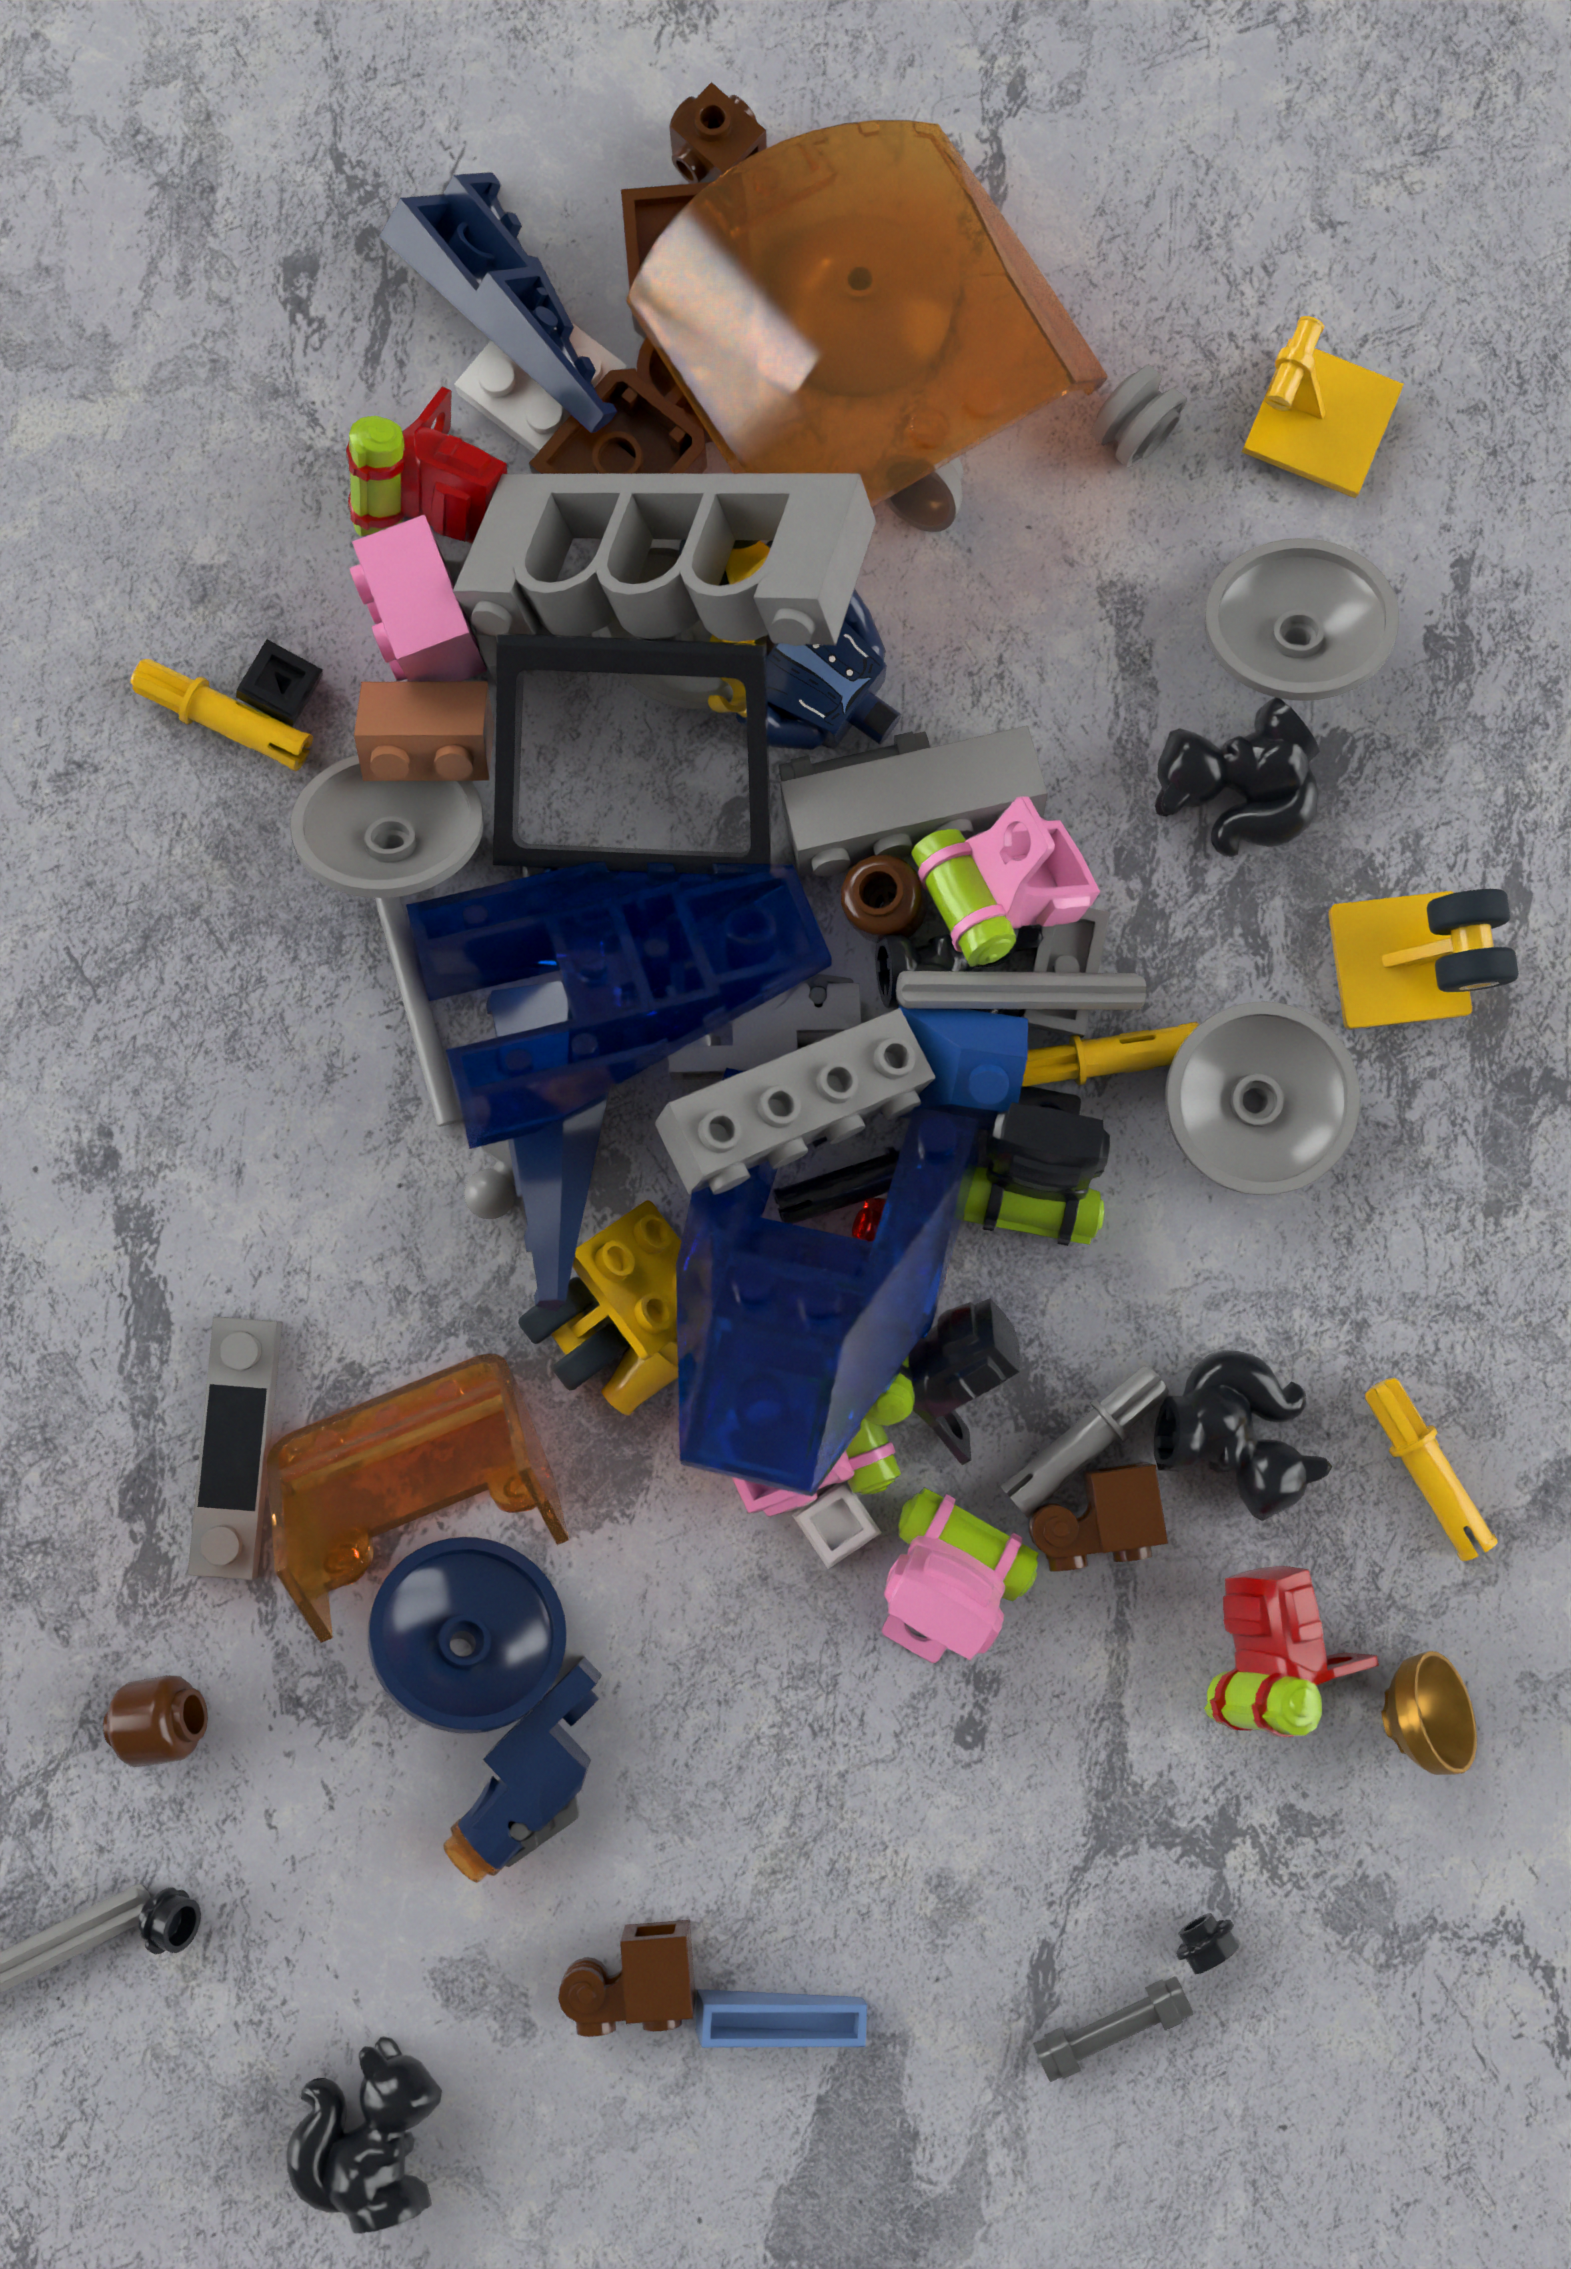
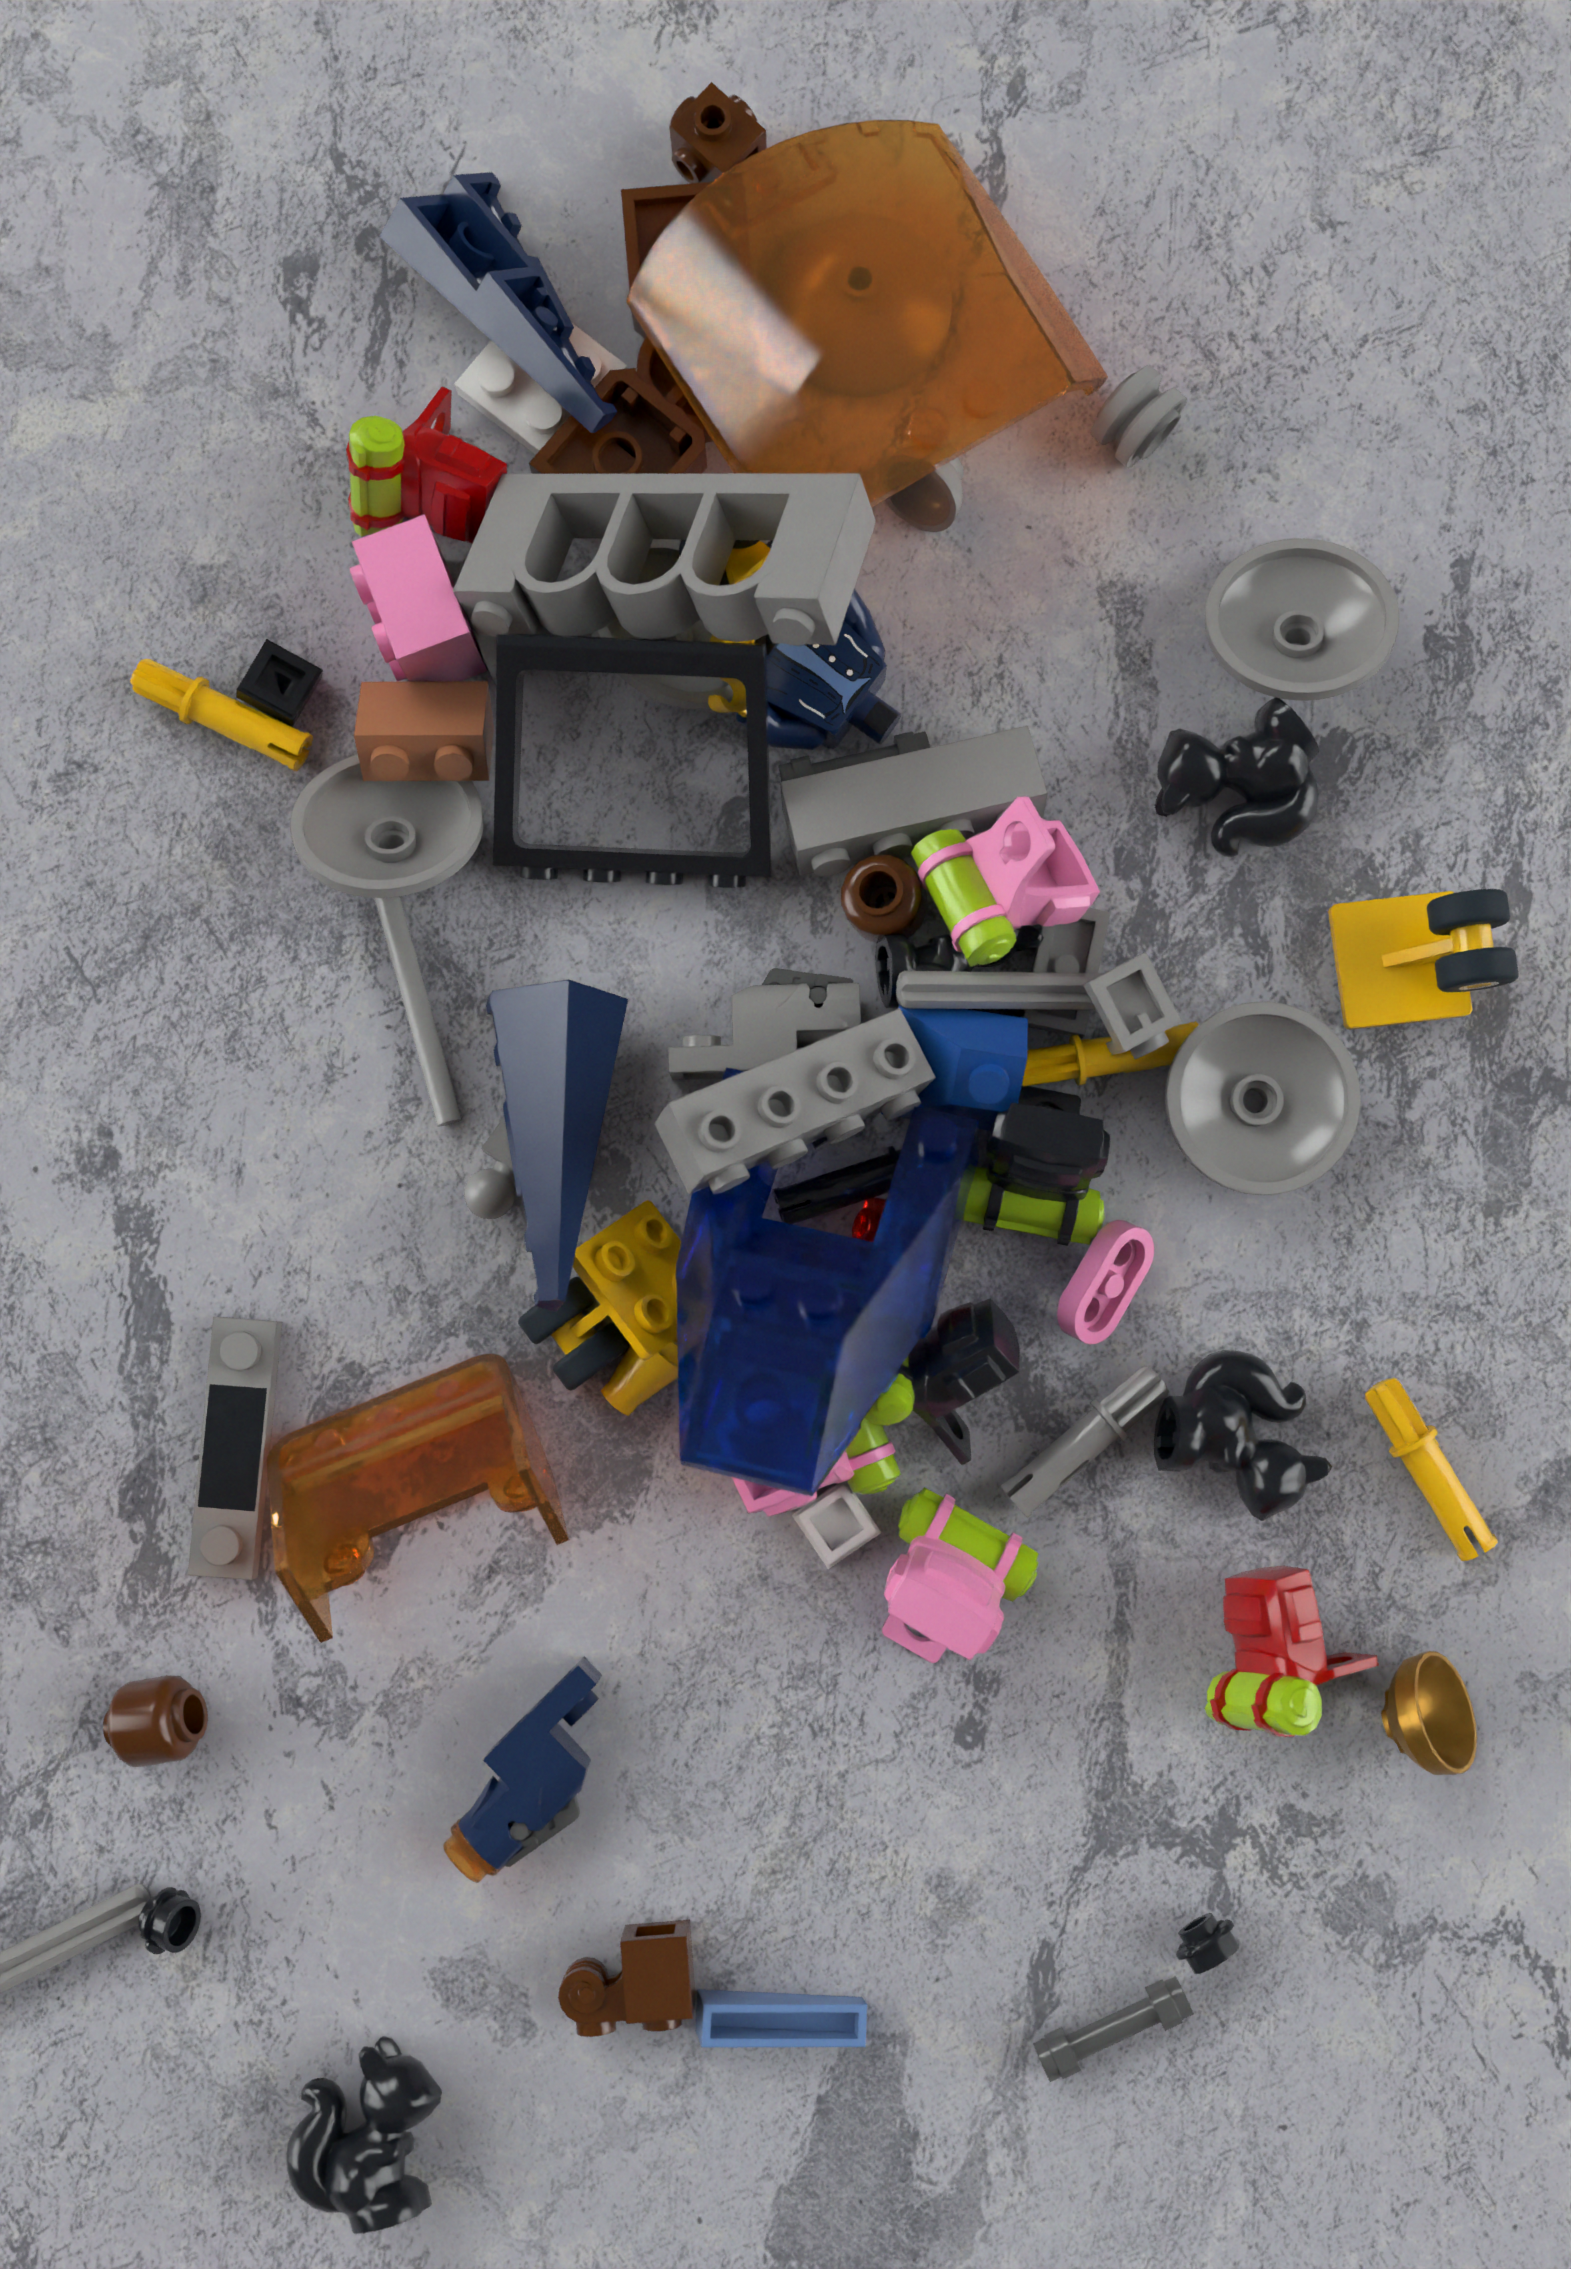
dark blue dish [367,1537,566,1734] -> none
clear blue wedge [406,862,832,1149] -> none
reddish brown brick [1028,1462,1168,1572] -> none
yellow plate [1241,316,1404,499] -> none
none -> bright pink plate [1057,1220,1154,1344]
none -> light grey bracket [1083,952,1182,1059]

